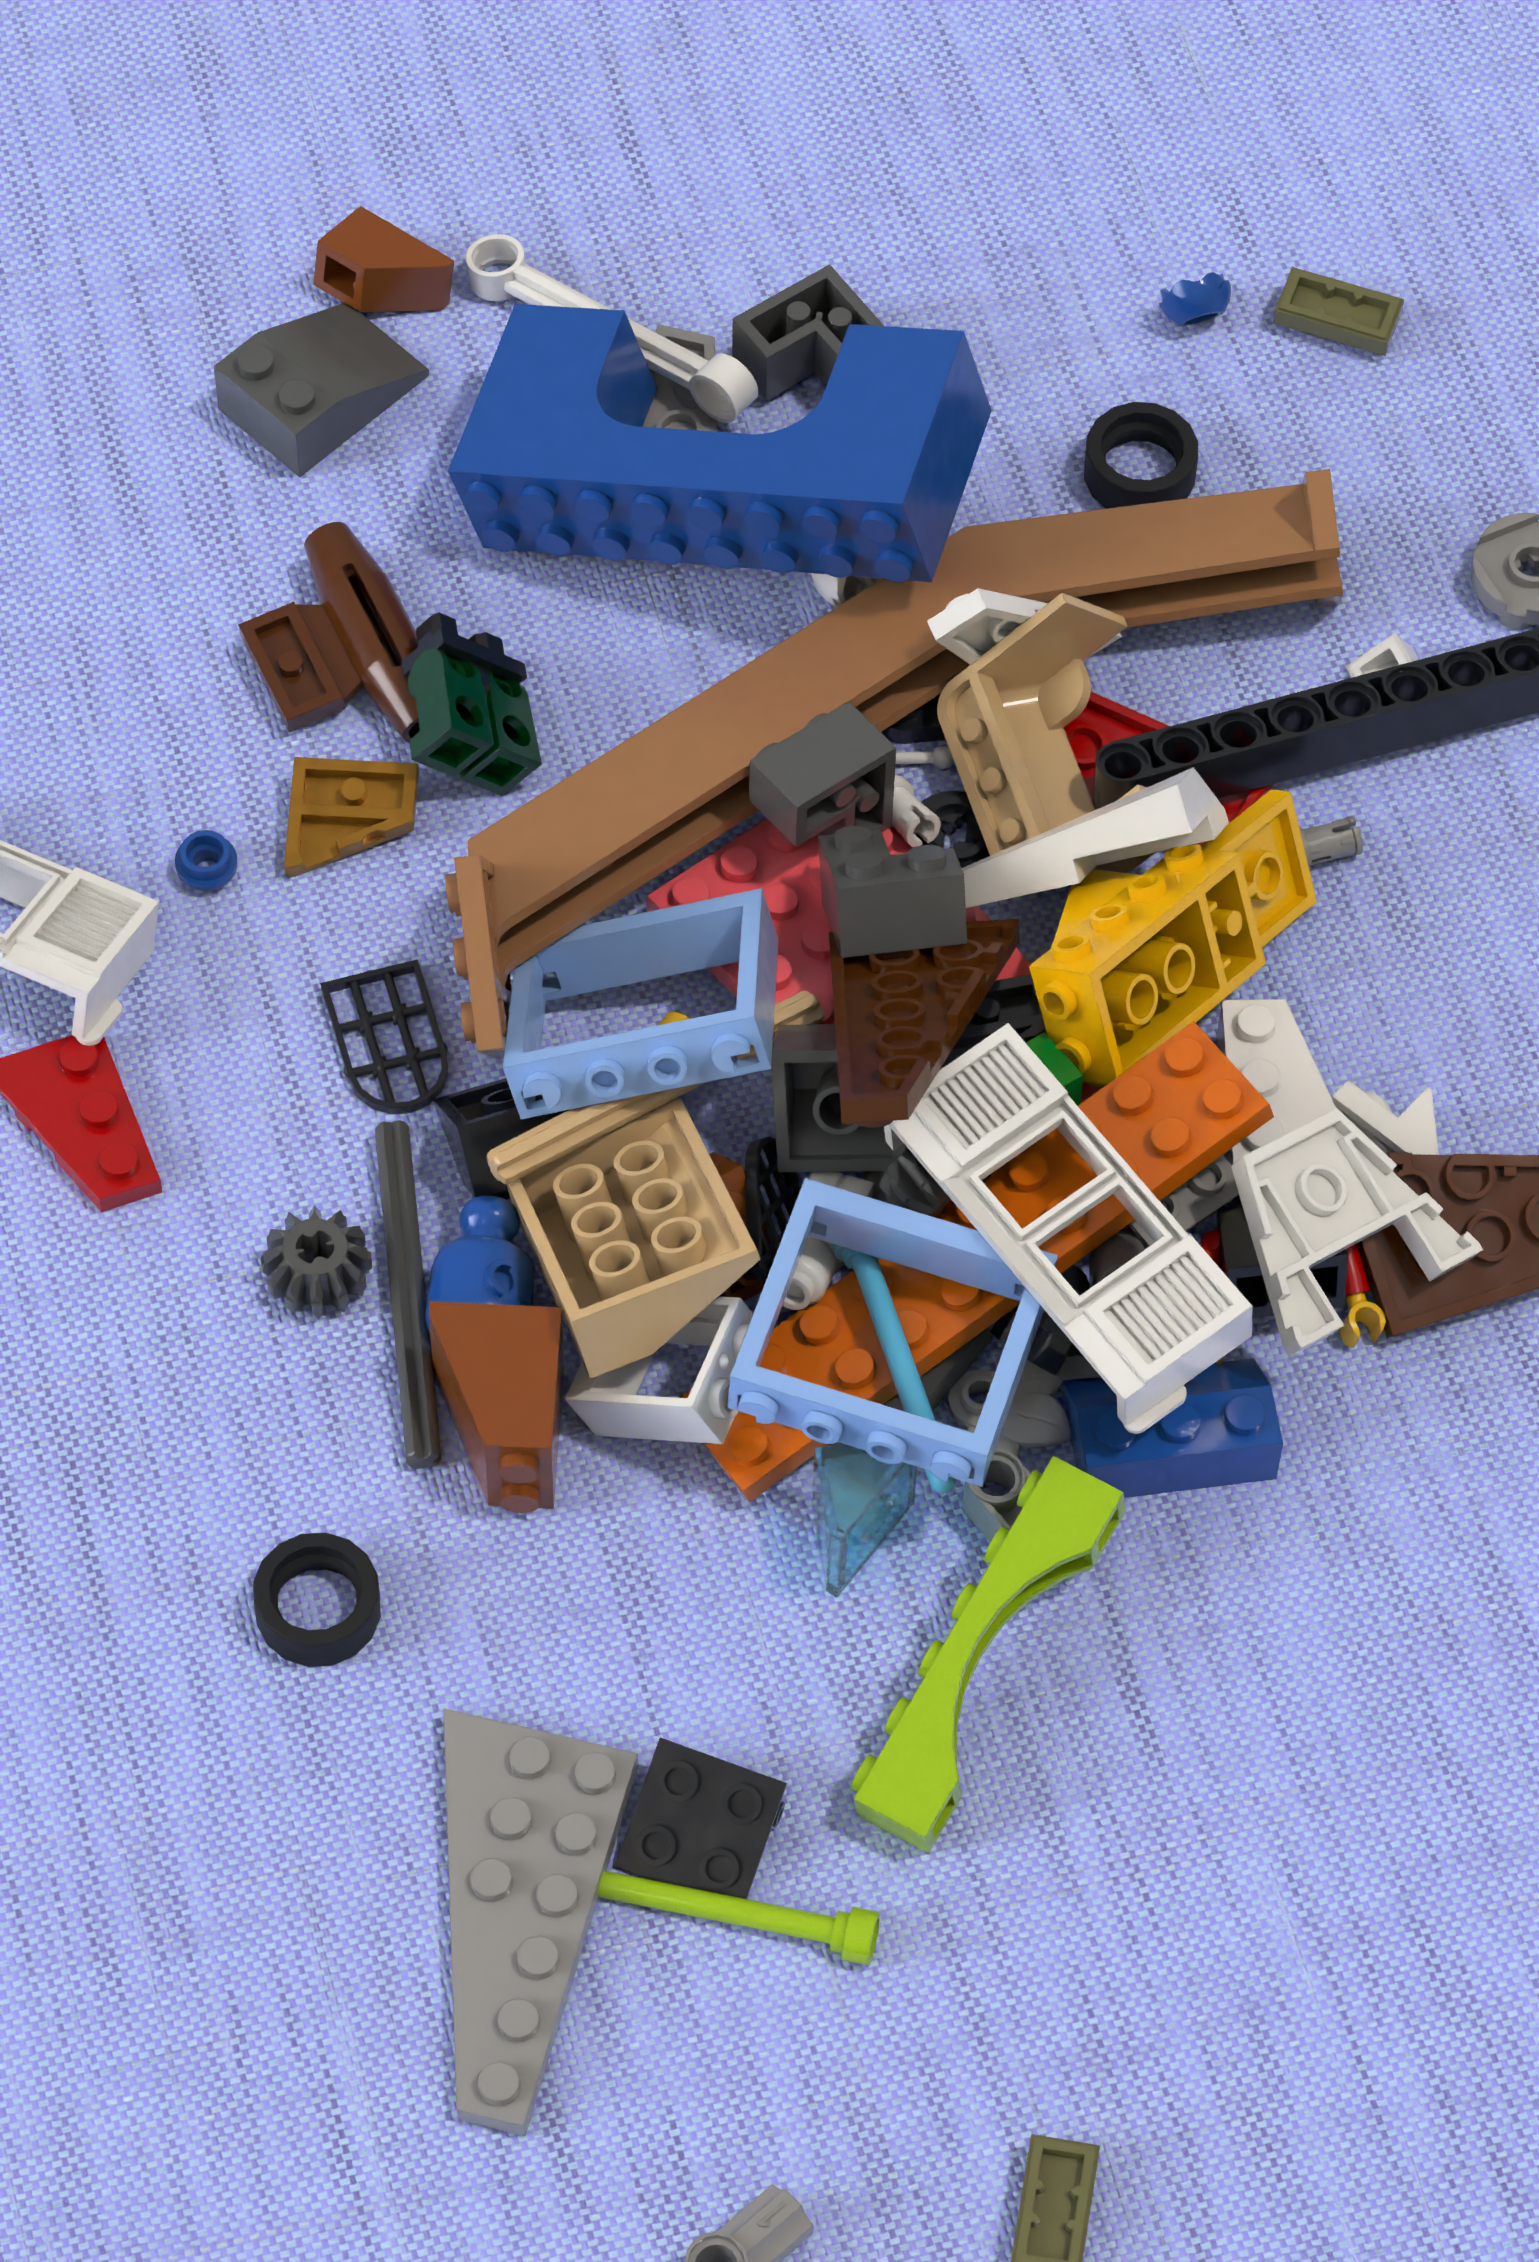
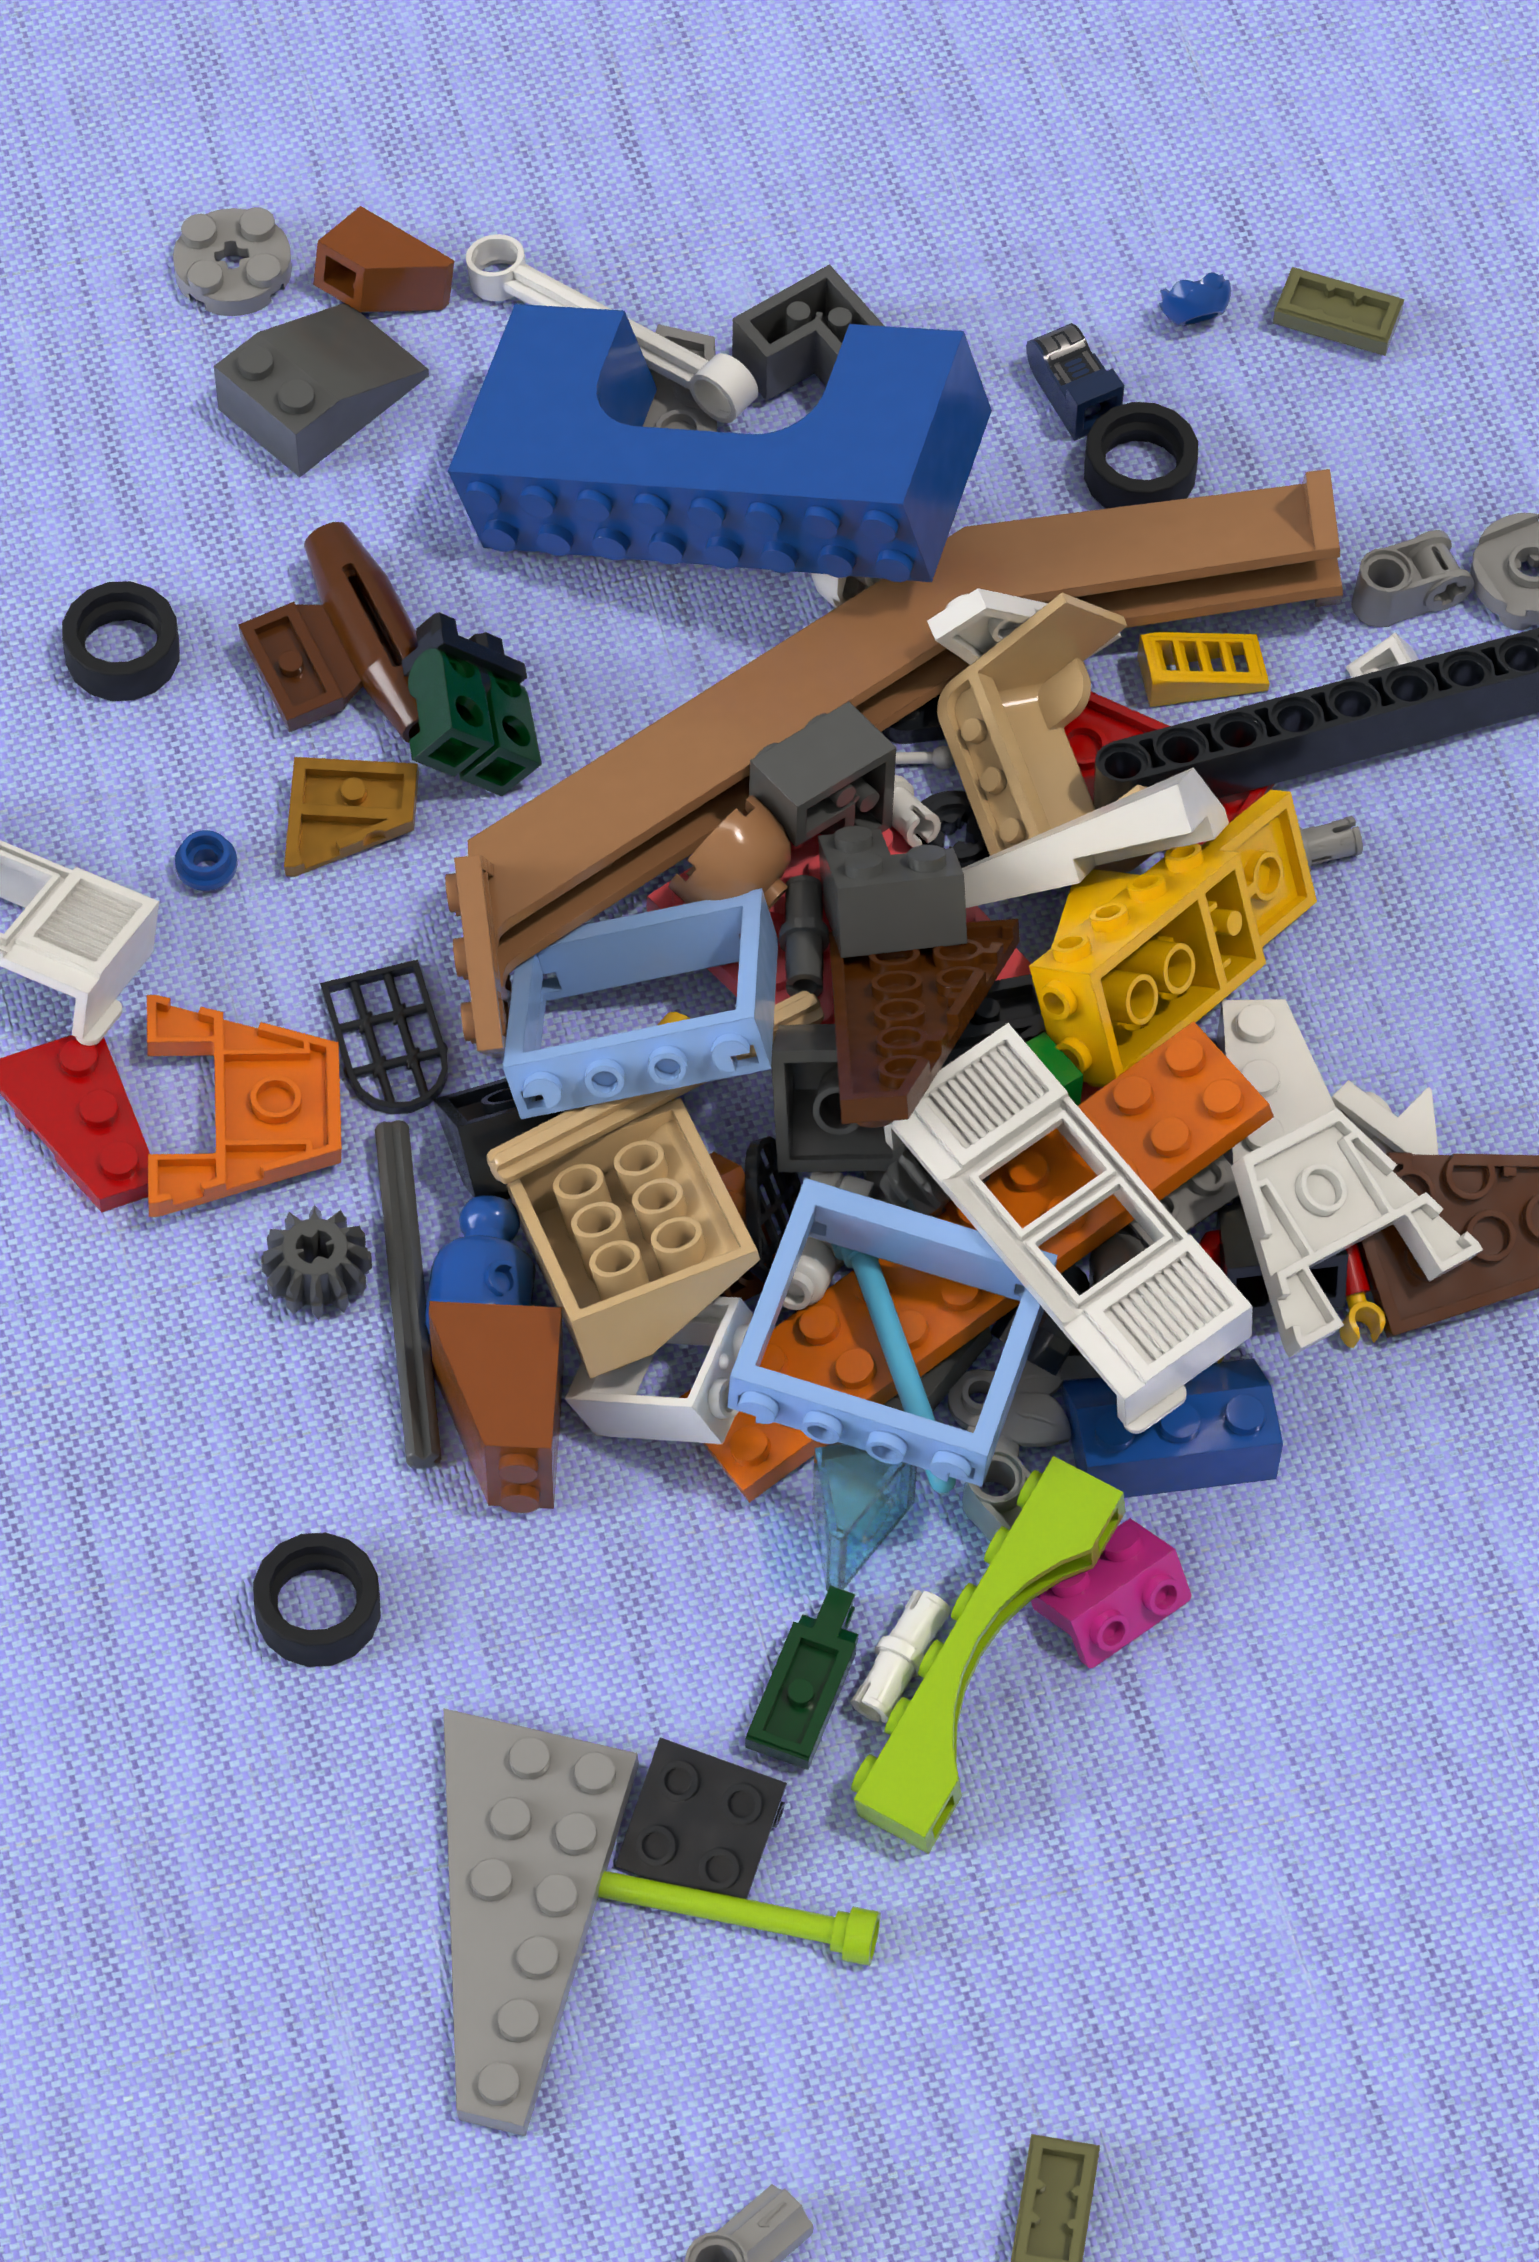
none -> black tyre [62,581,180,701]
none -> orange wing [147,995,342,1217]
none -> light grey plate [173,207,292,316]
none -> medium nougat cylinder [668,795,791,909]
none -> dark green hinge [745,1585,859,1770]
none -> dark grey pin [779,875,829,997]
none -> white pin [851,1590,951,1723]
none -> dark blue leg [1026,323,1125,441]
none -> dark pink bracket [1031,1518,1192,1668]
none -> yellow slope [1137,632,1270,707]
none -> light grey piece [1351,530,1474,628]

